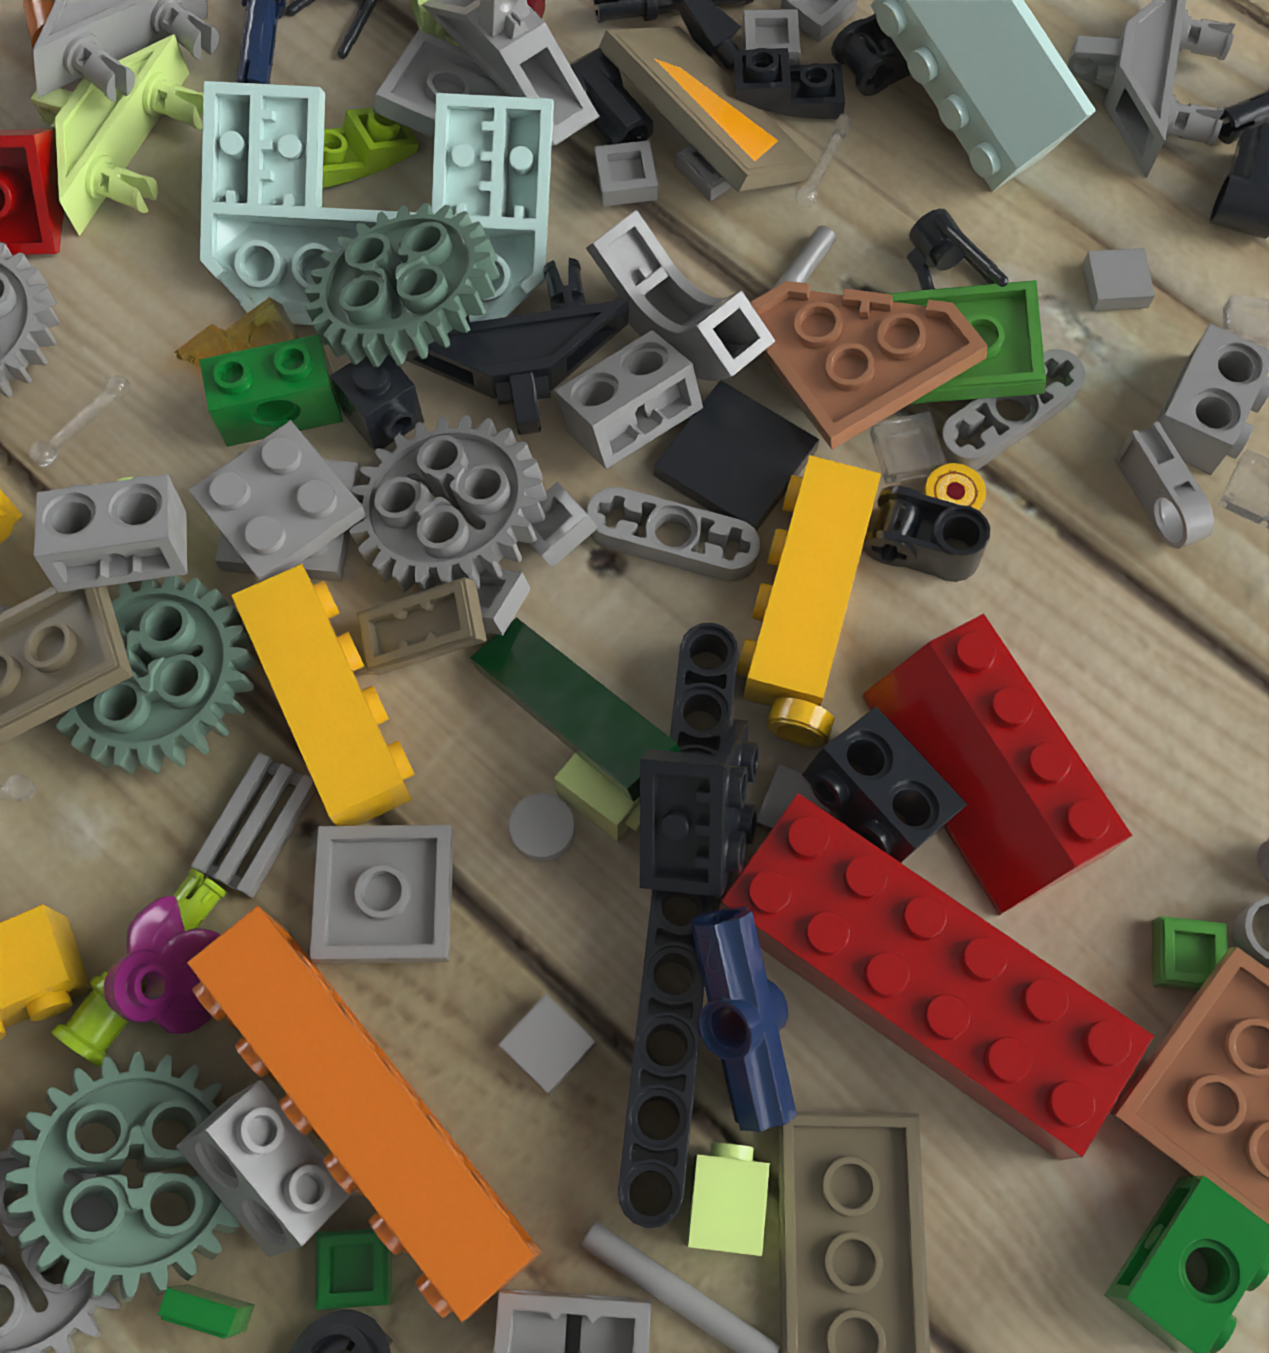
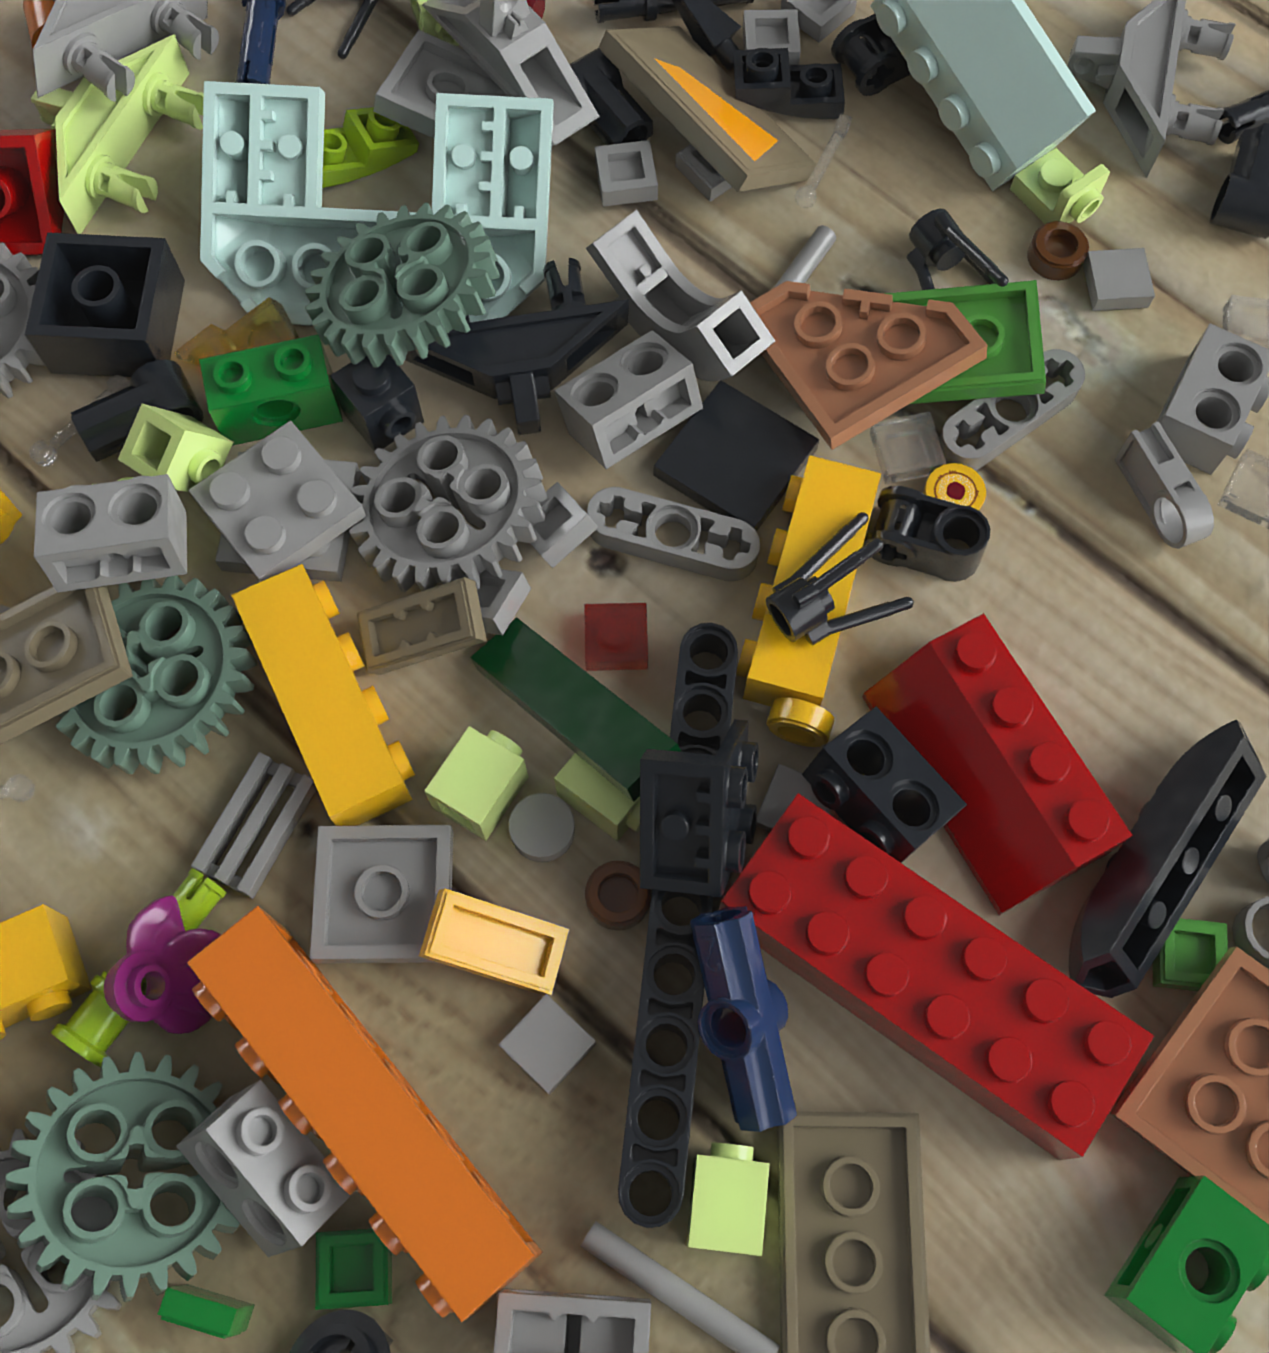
none -> black brick [24,233,185,377]
none -> black piece [71,359,204,462]
none -> yellowish green brick [118,404,234,492]
none -> yellow tile [419,888,569,996]
none -> yellowish green brick [424,726,529,841]
none -> clear red plate [584,603,648,671]
none -> reddish brown tile [585,861,651,931]
none -> black plant [766,512,914,646]
none -> yellowish green bracket [1010,148,1110,224]
none -> reddish brown tile [1027,221,1089,281]
none -> black brick [1069,719,1267,998]

